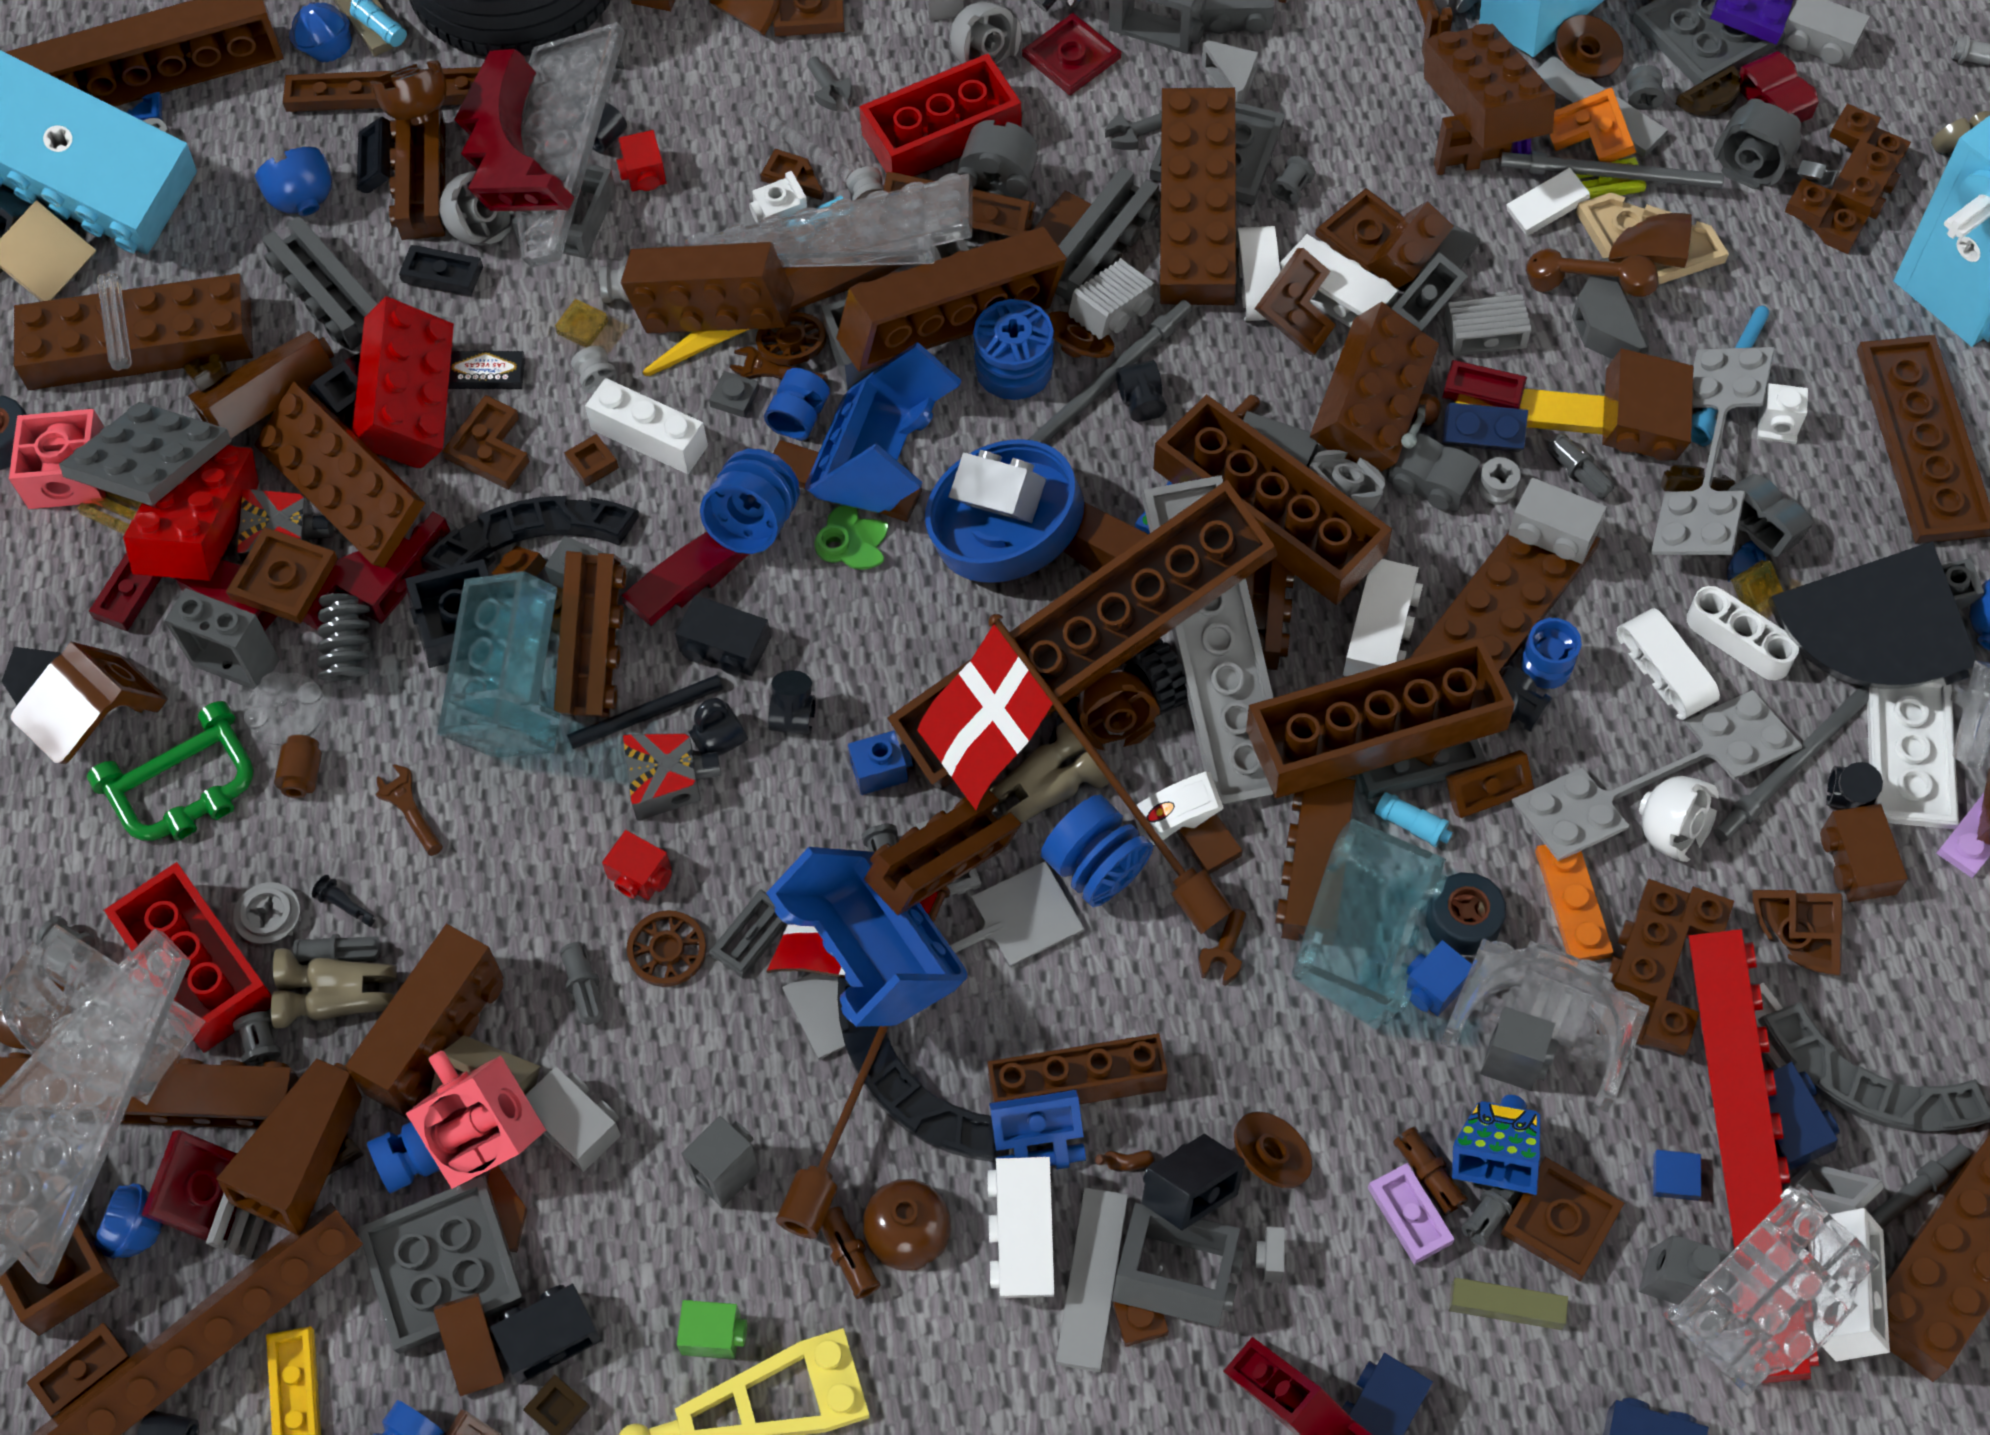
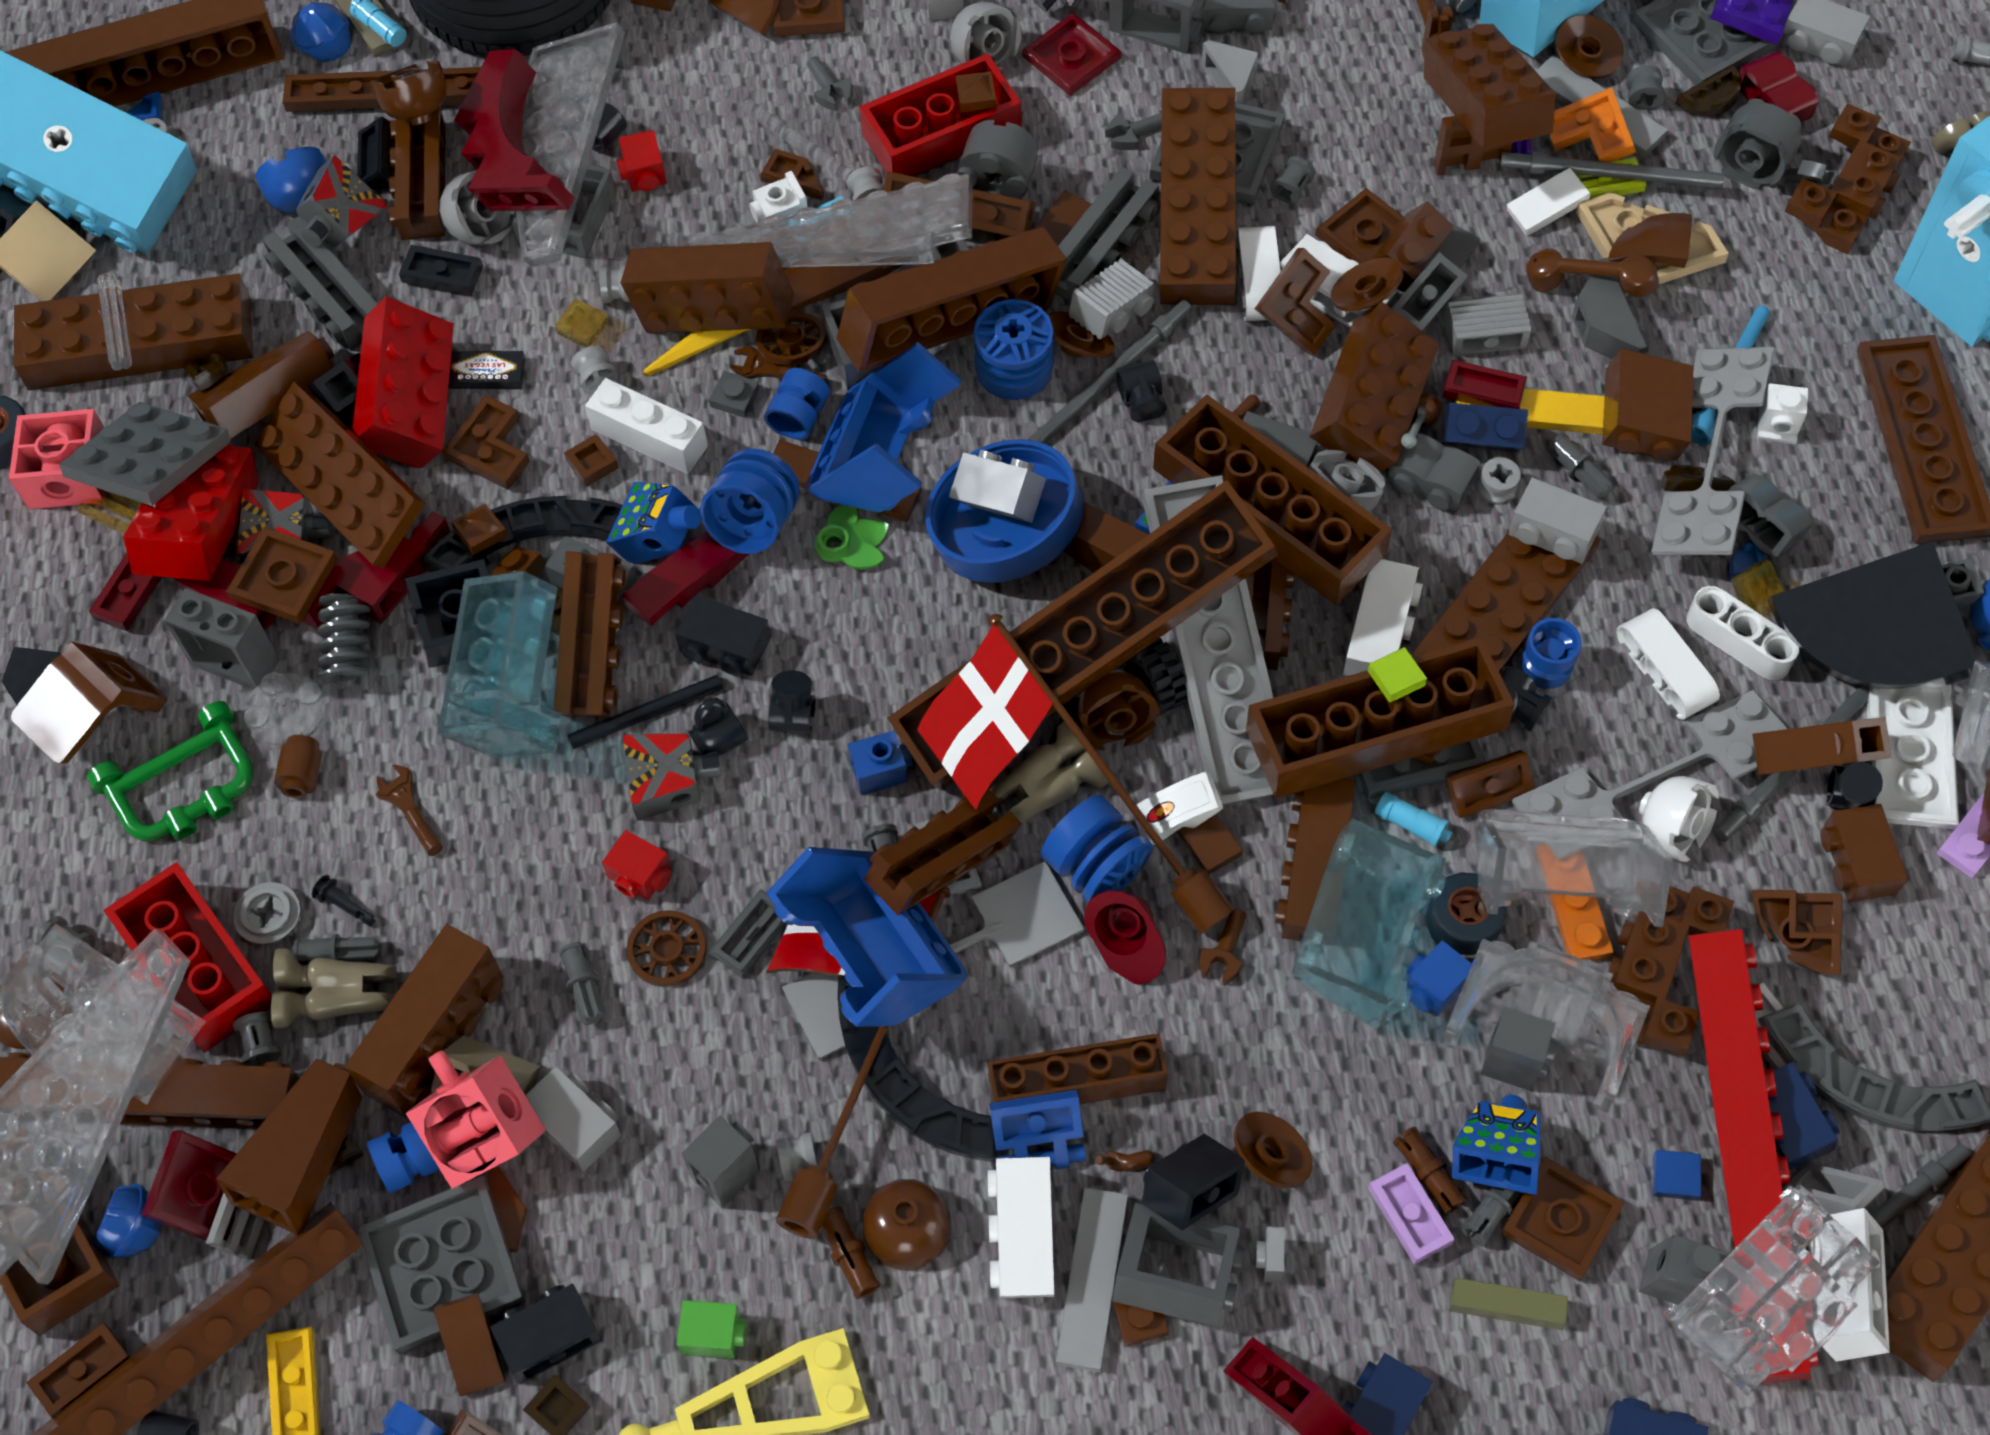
none -> dark grey torso [296,155,388,247]
none -> reddish brown tile [451,504,507,555]
none -> blue torso [606,482,701,564]
none -> light grey wheel [776,1132,818,1183]
none -> reddish brown tile [955,71,997,112]
none -> dark red piece [1084,890,1166,985]
none -> reddish brown dish [1331,258,1403,312]
none -> lime tile [1368,647,1427,703]
none -> clear windscreen [1477,809,1673,927]
none -> reddish brown slope [1752,717,1892,775]

